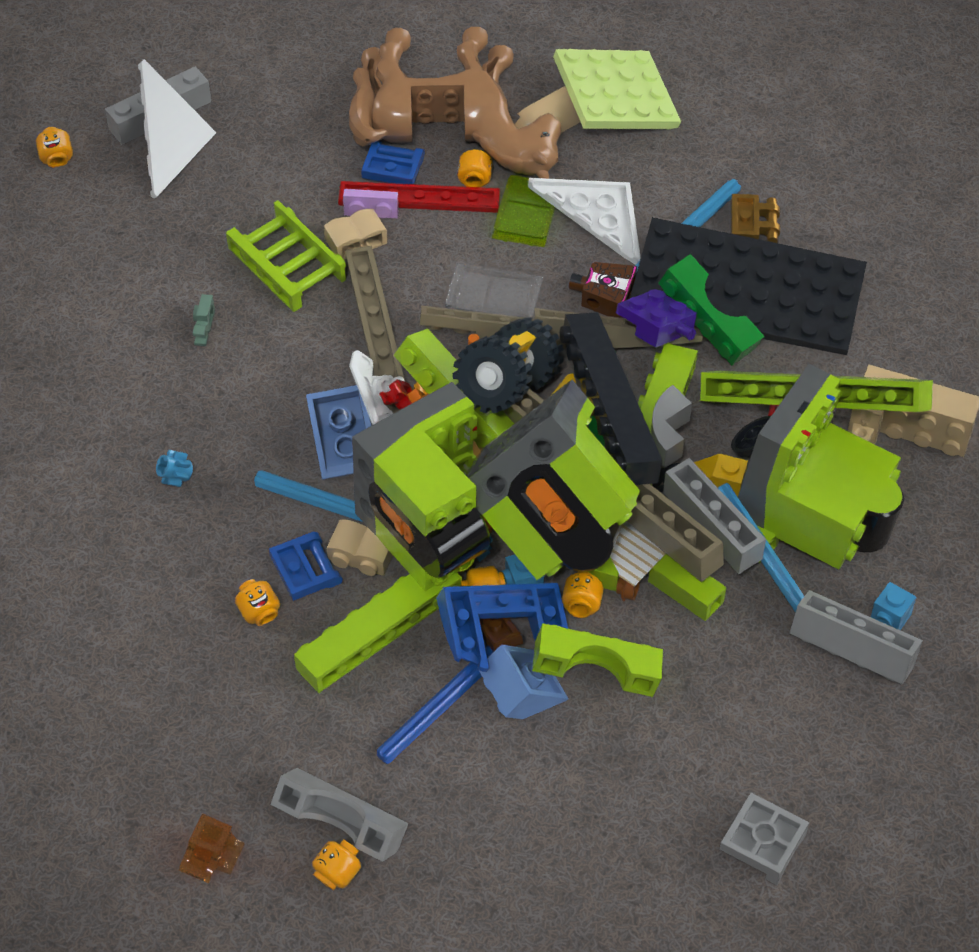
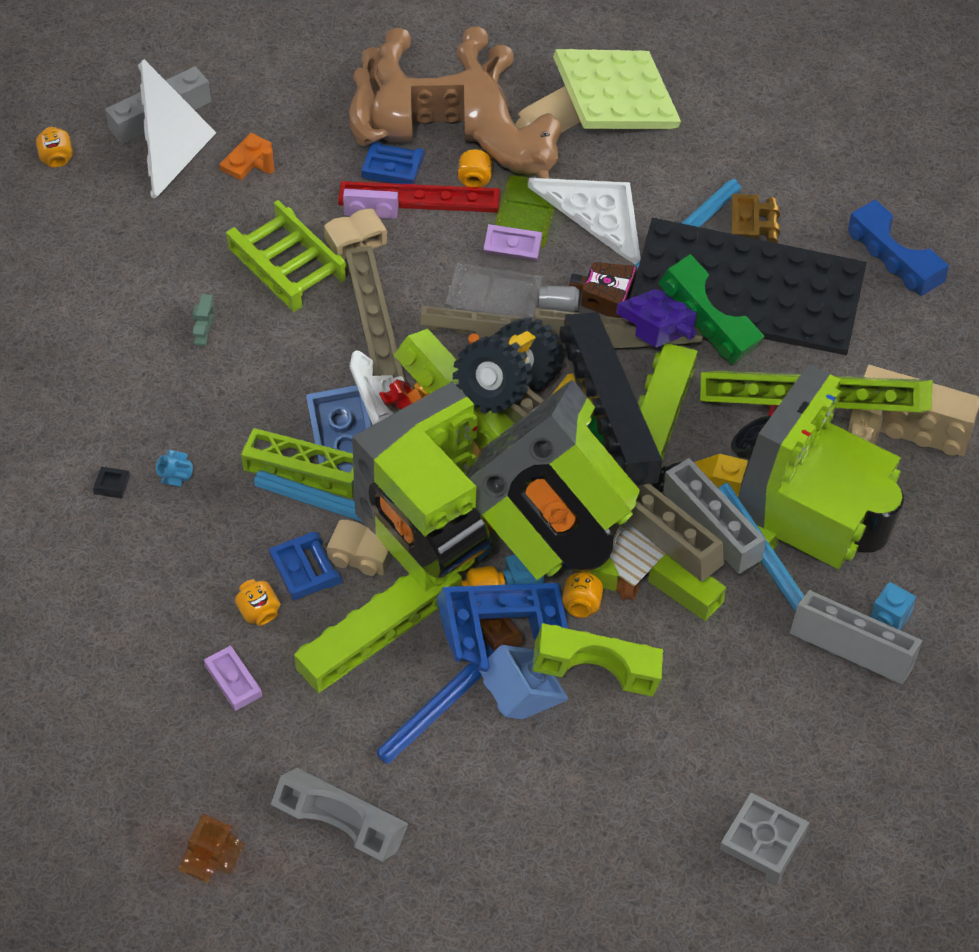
light orange head [312,839,361,891] -> none
light grey brick [651,385,692,468] -> none
none -> black tile [93,466,130,499]
none -> lavender plate [204,645,262,711]
none -> orange plate [219,133,275,180]
none -> lime fence [241,428,354,499]
none -> lavender plate [483,224,542,261]
none -> light grey piece [539,286,580,312]
none -> blue arch [848,199,949,296]

